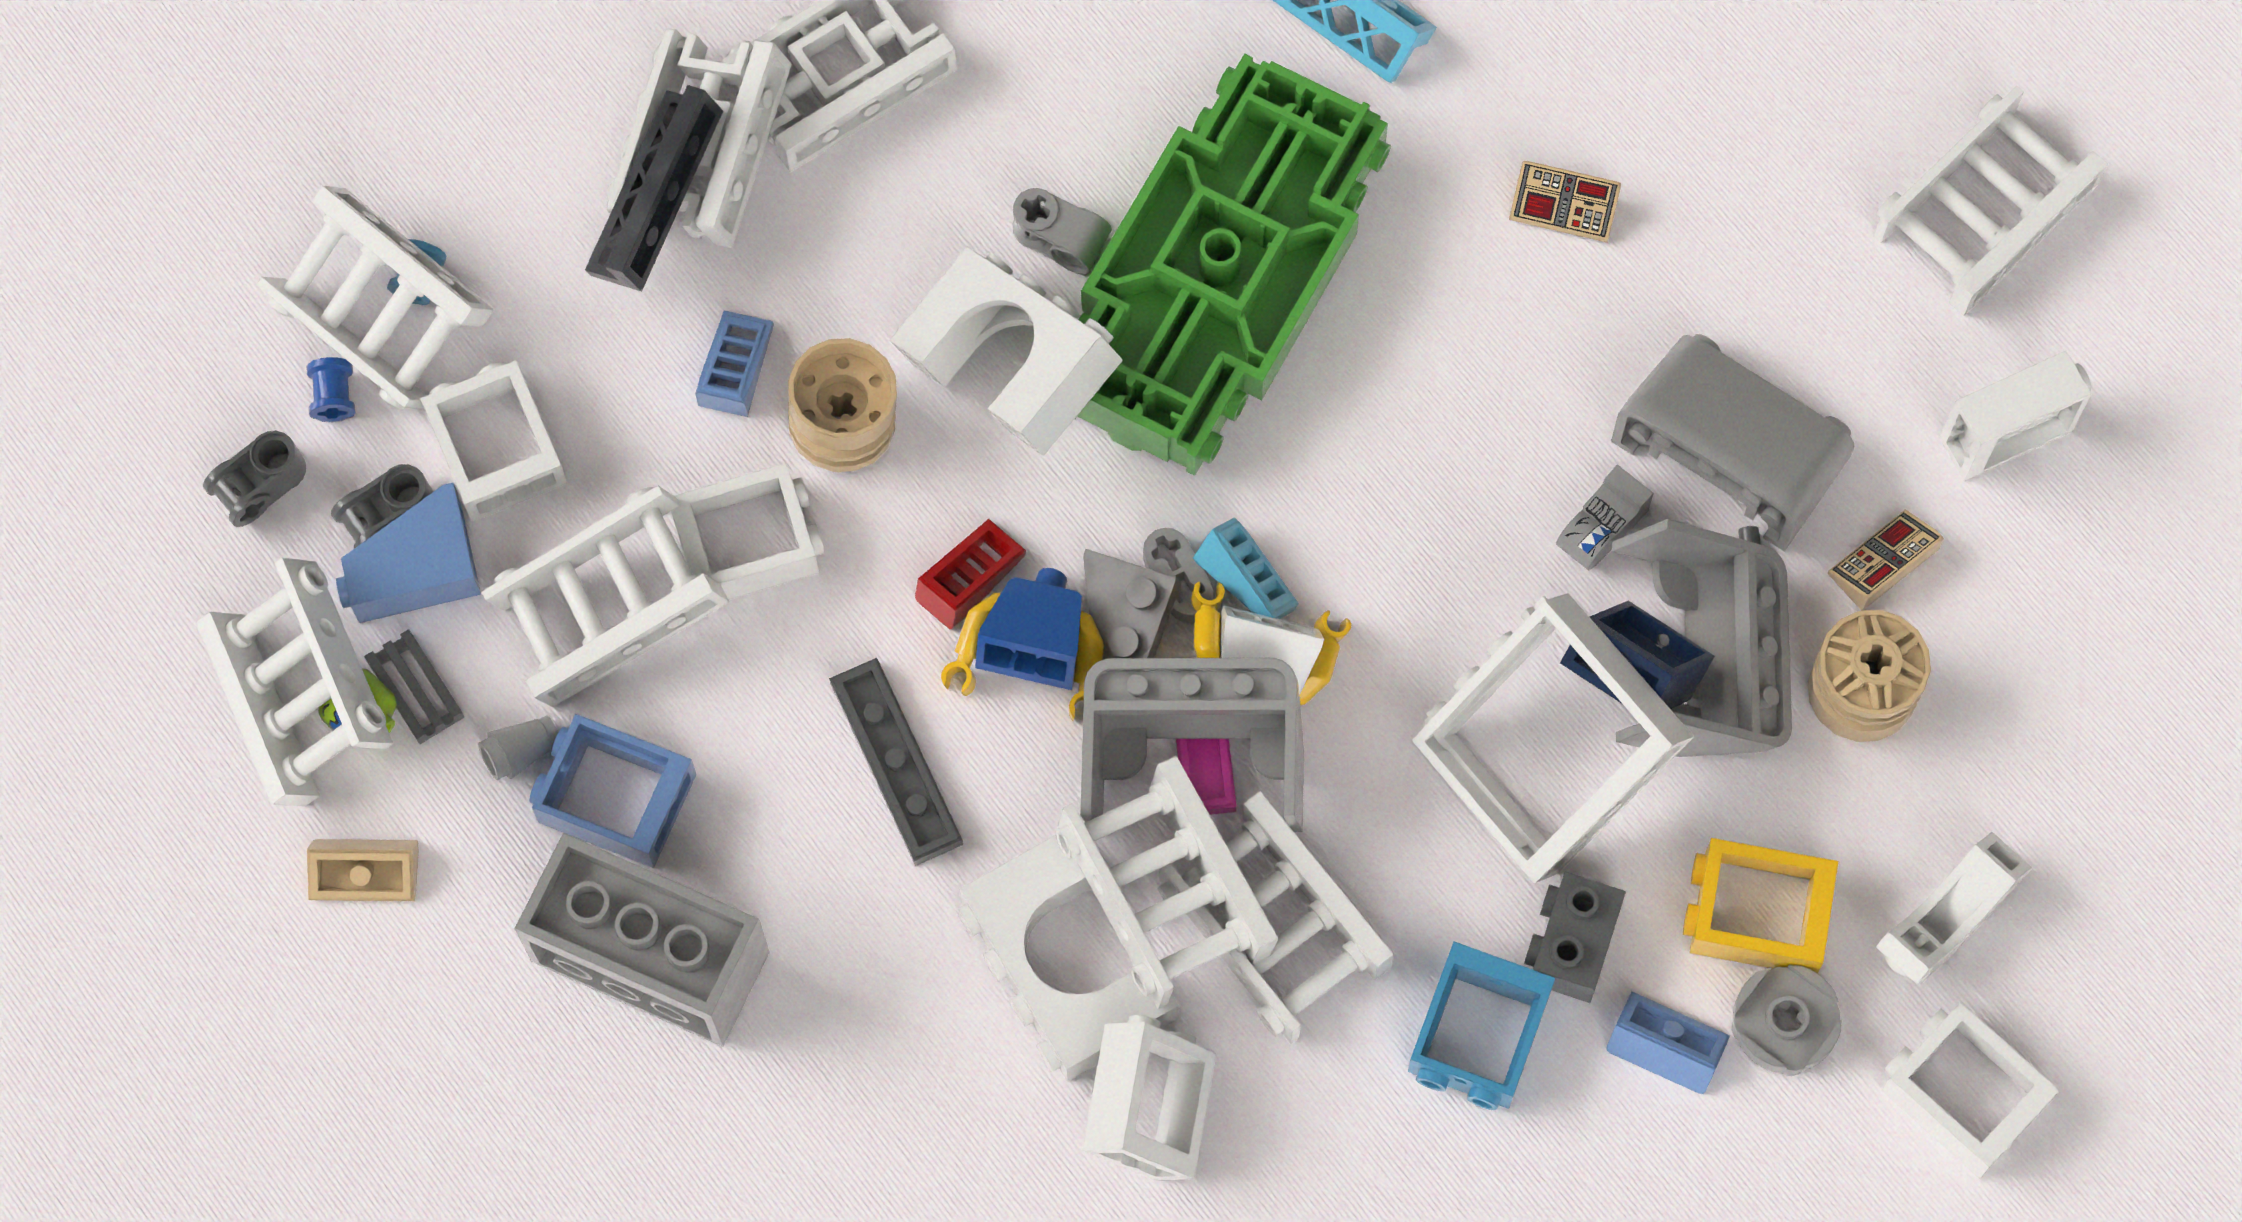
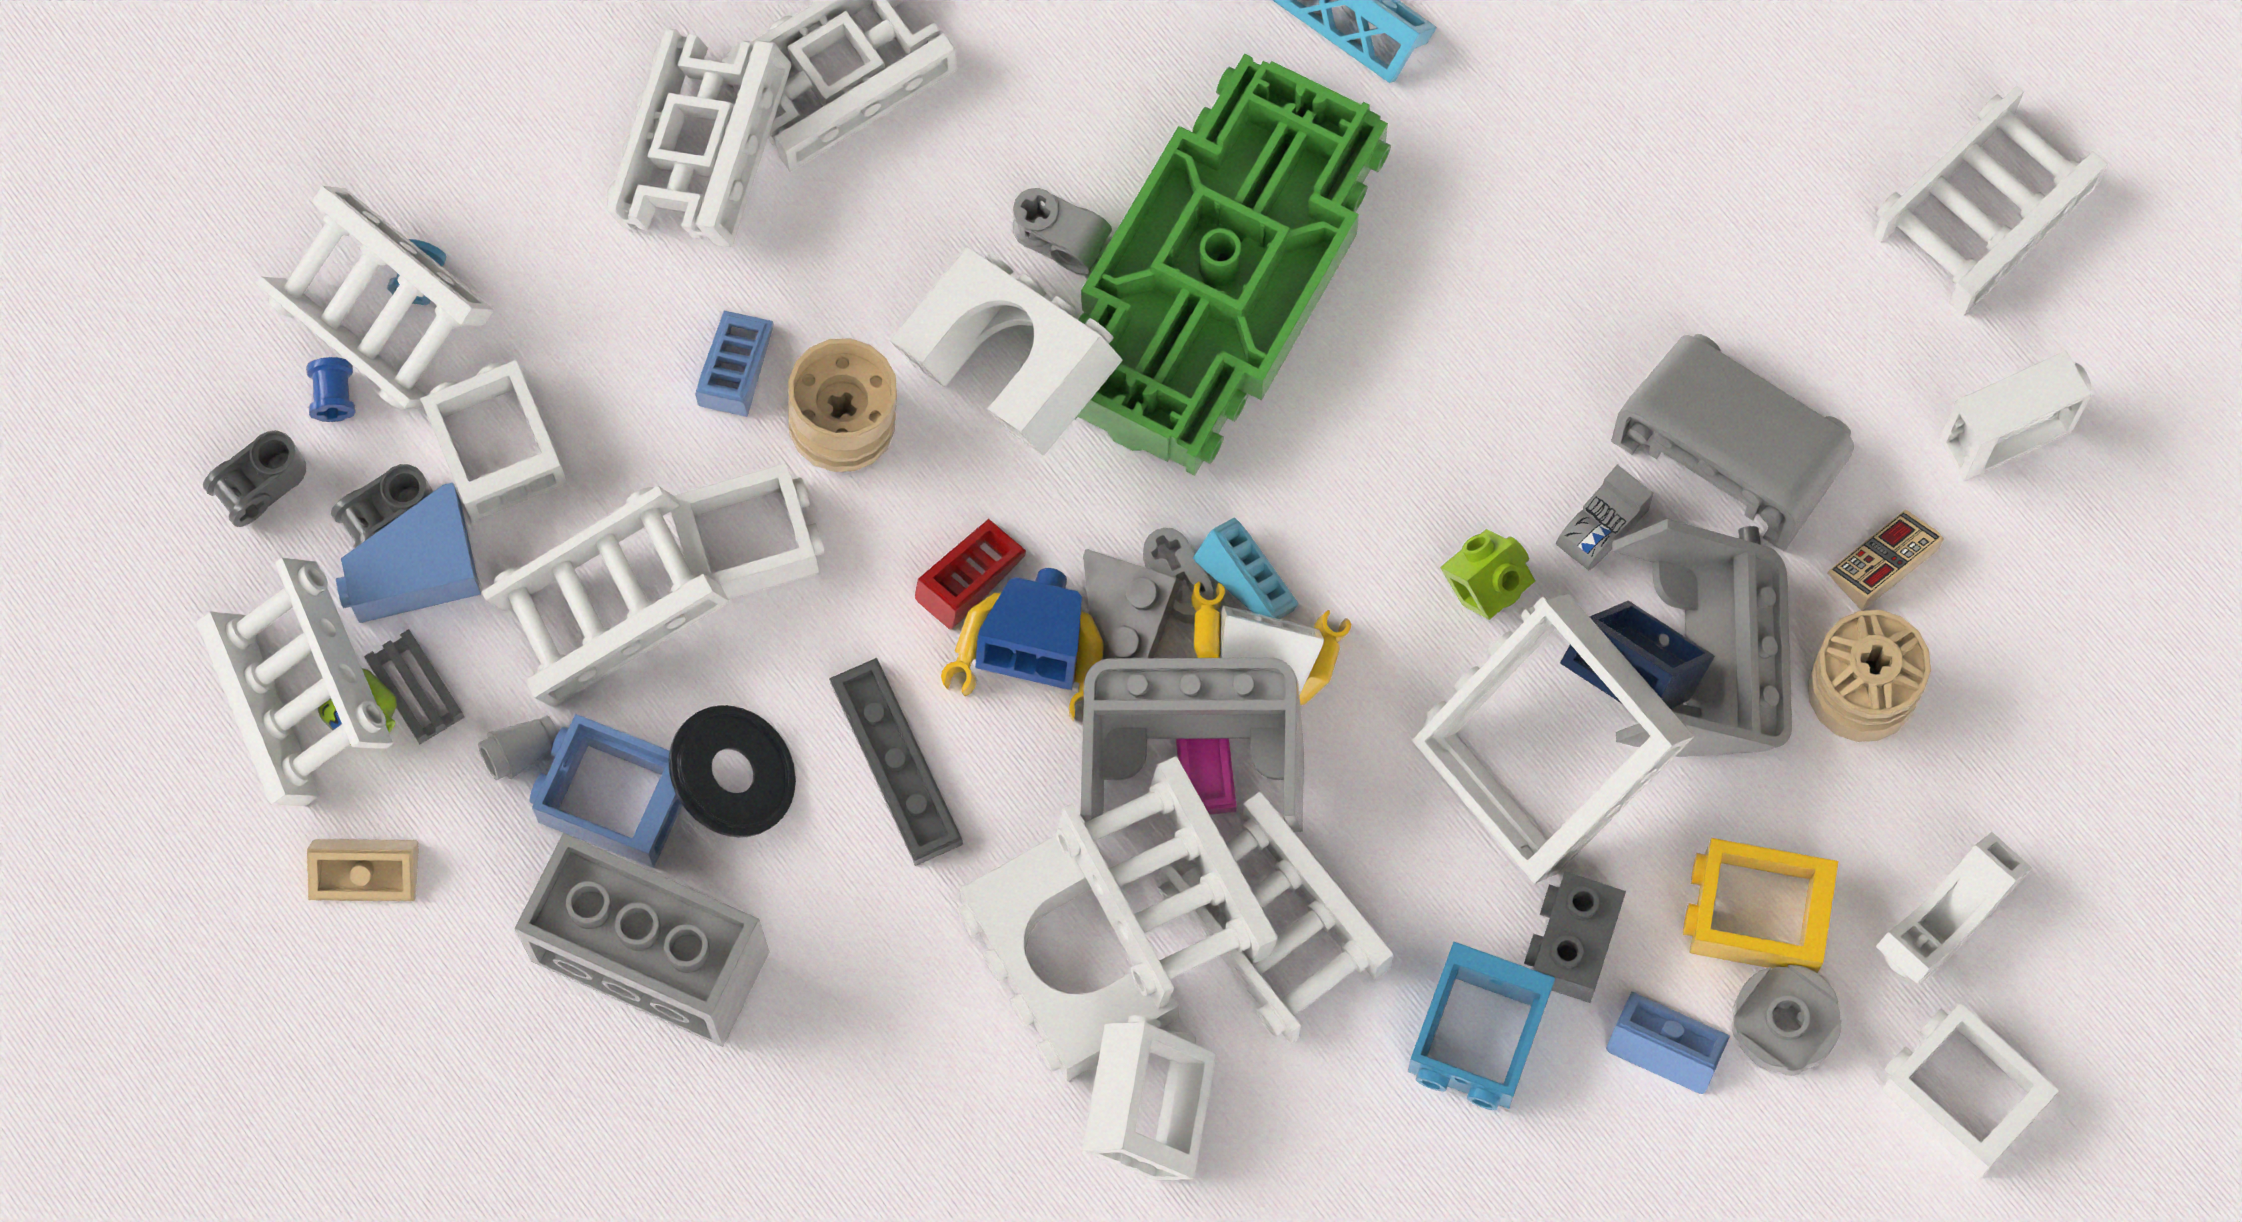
black fence [585,85,723,292] -> none
slope [1509,161,1621,243] -> none
none -> black piece [668,705,796,838]
none -> lime brick [1440,529,1536,620]

